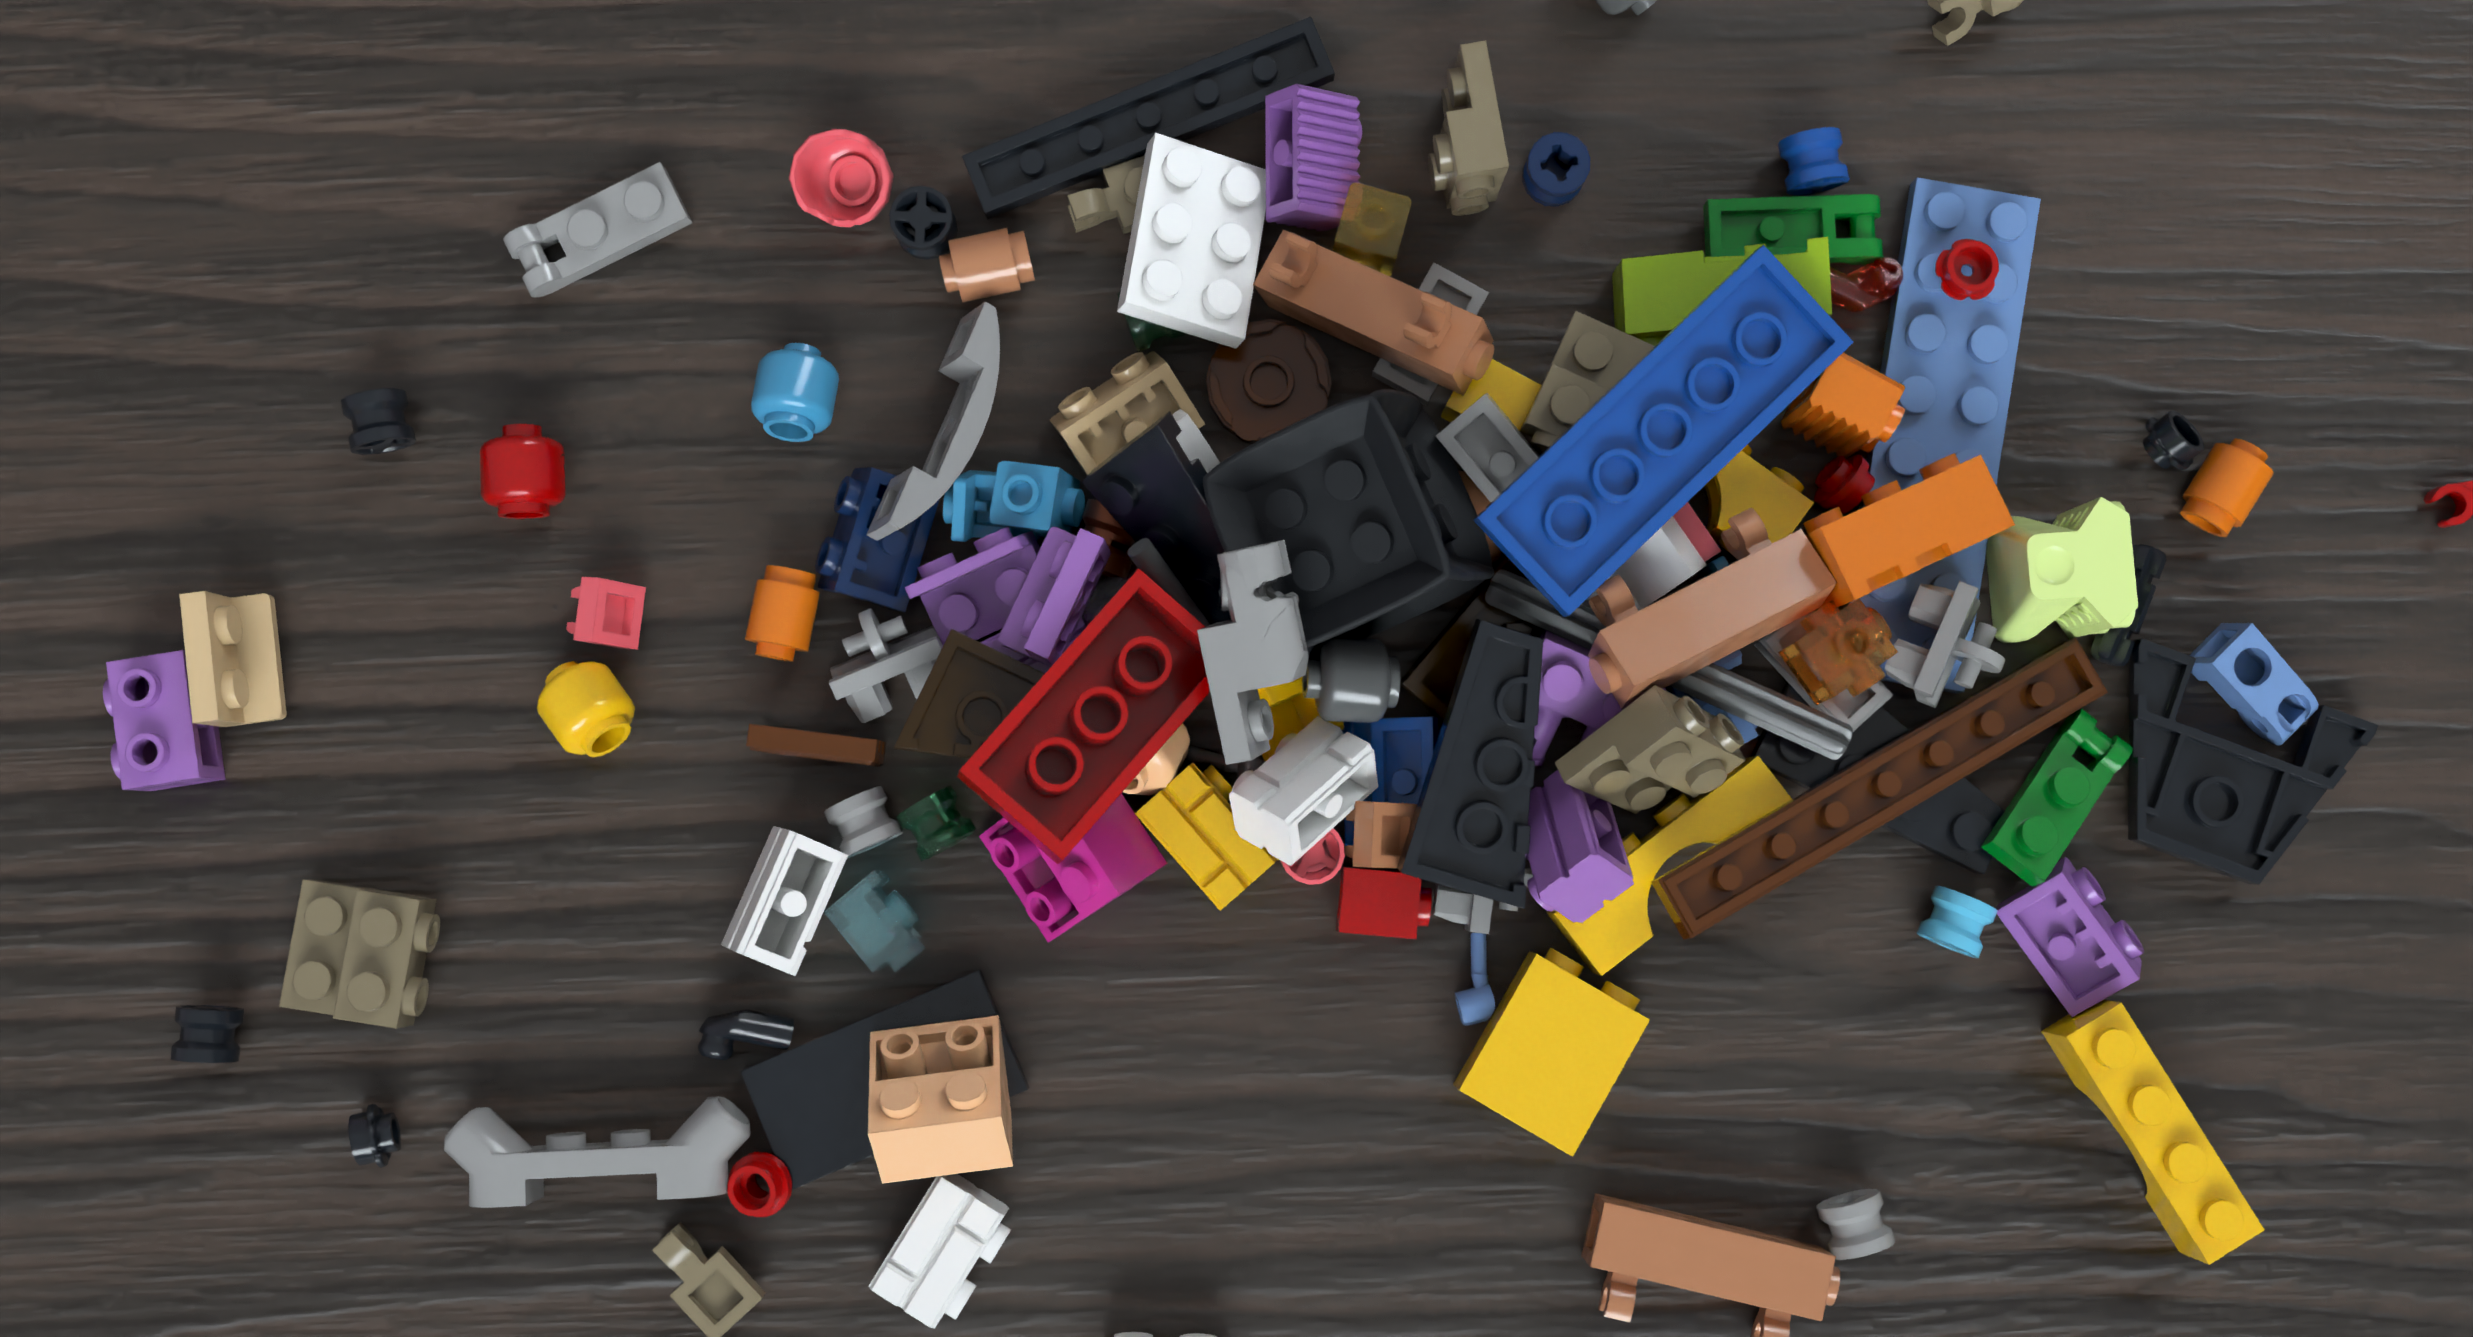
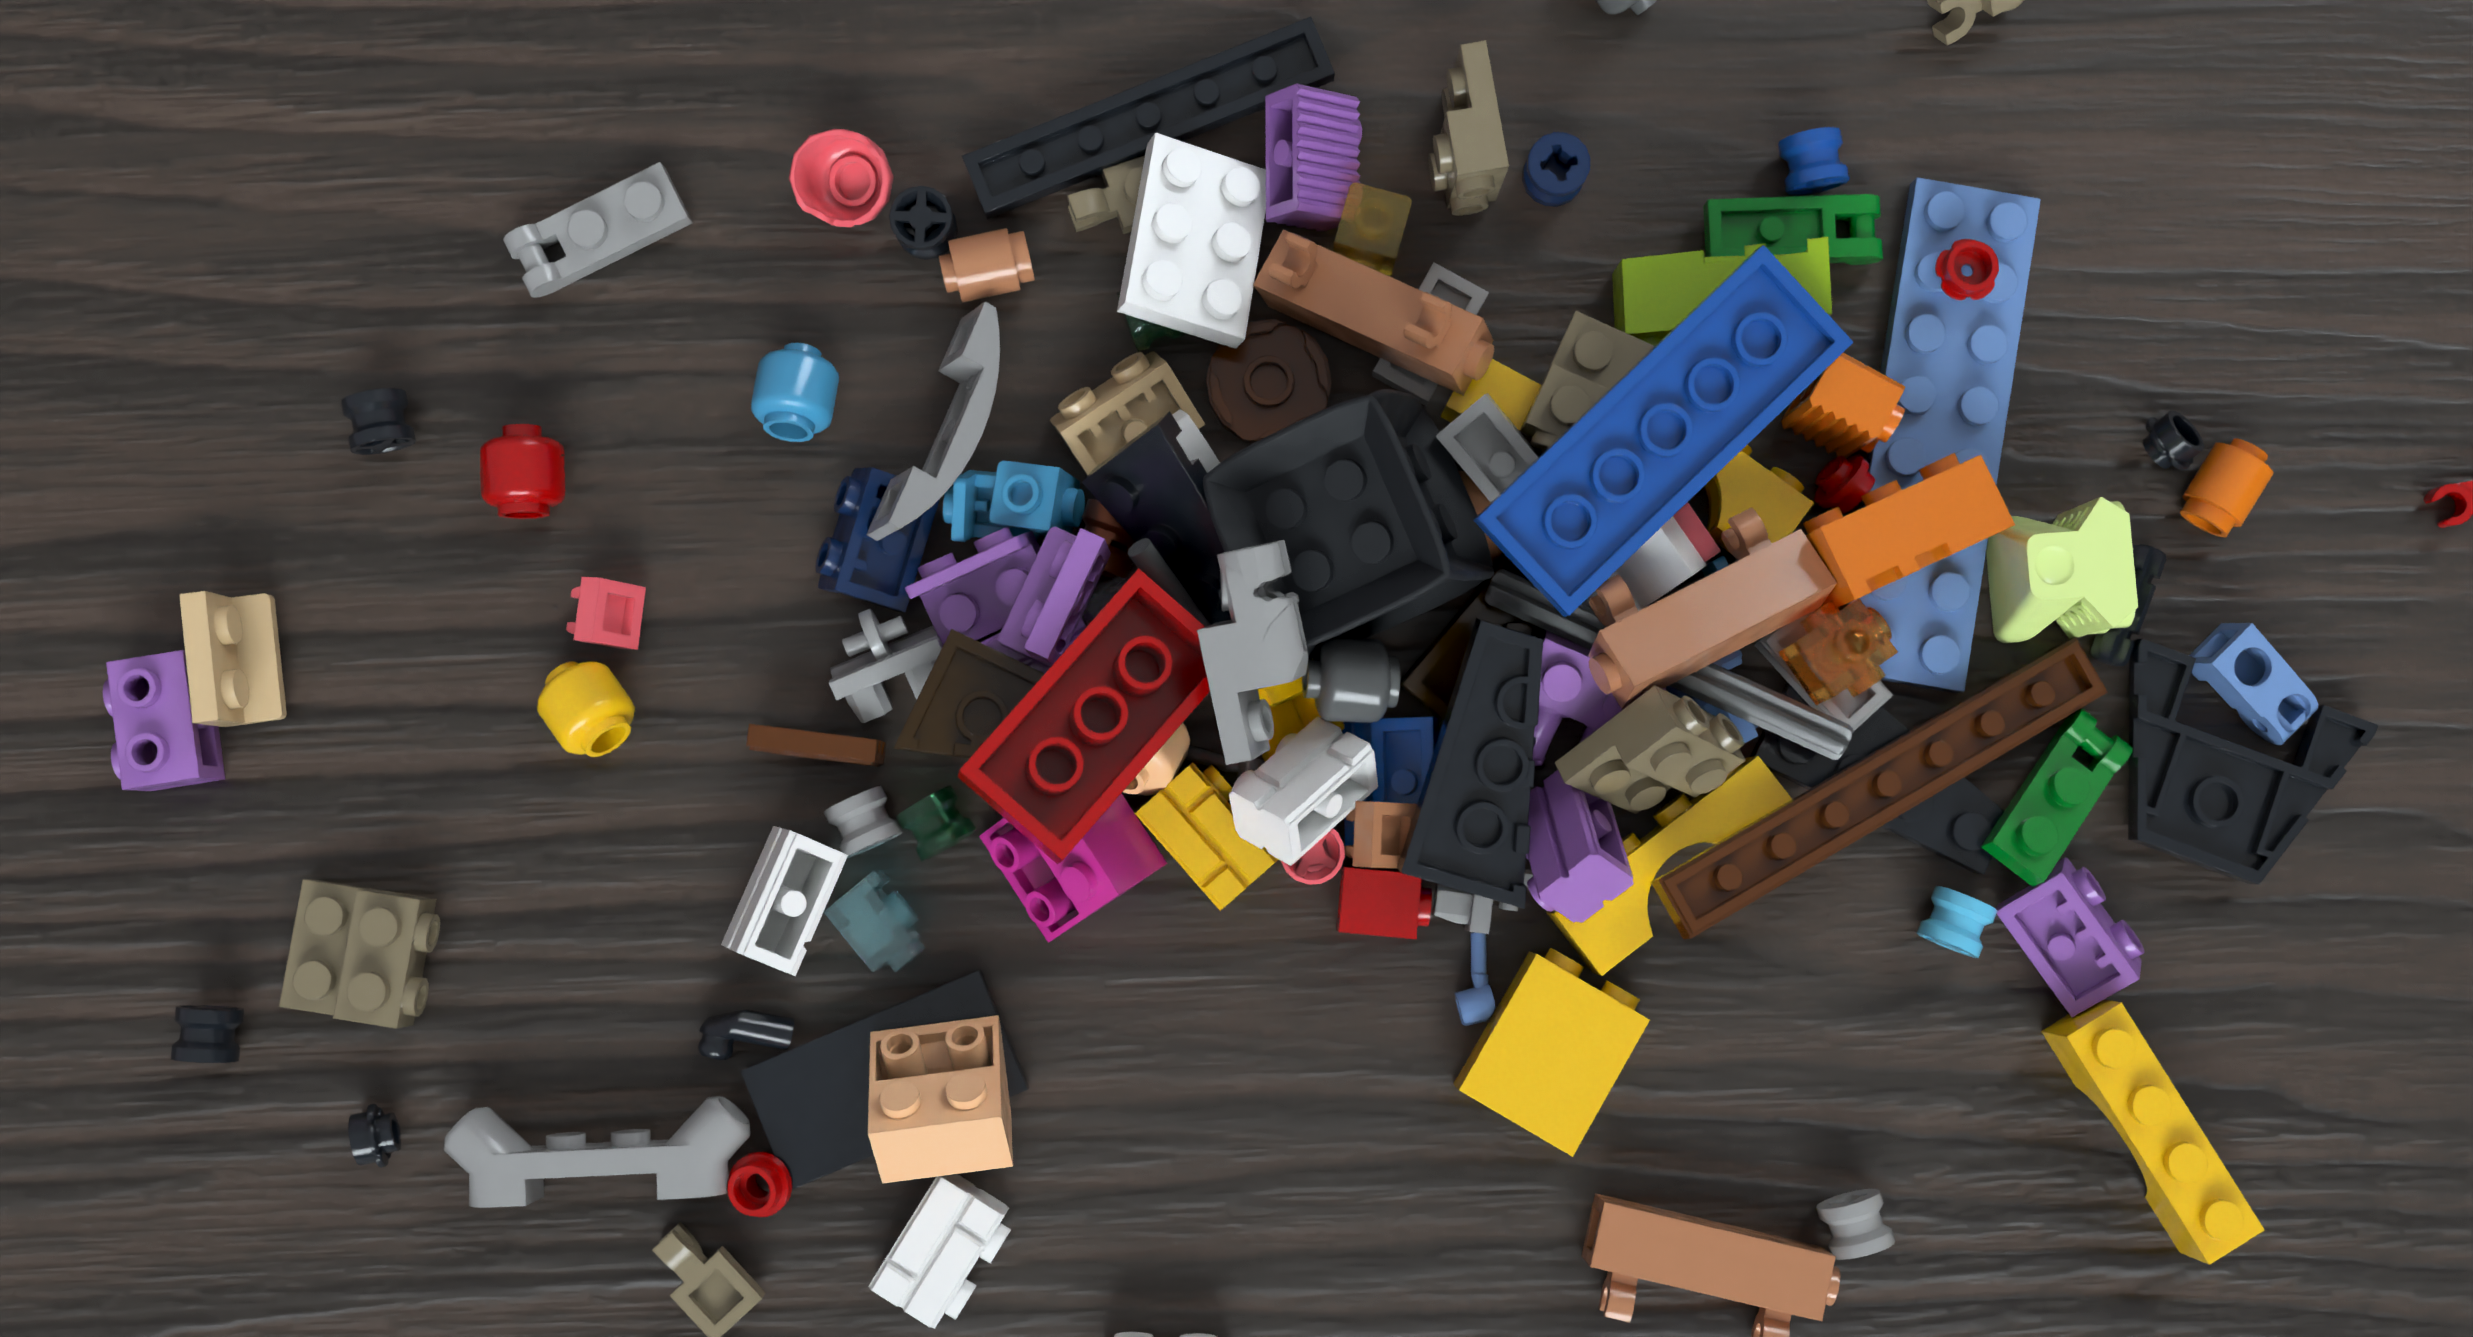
orange brick [745,565,820,662] -> none
clear red arm [1830,257,1904,313] -> none
light grey hips [1885,581,2005,708] -> none

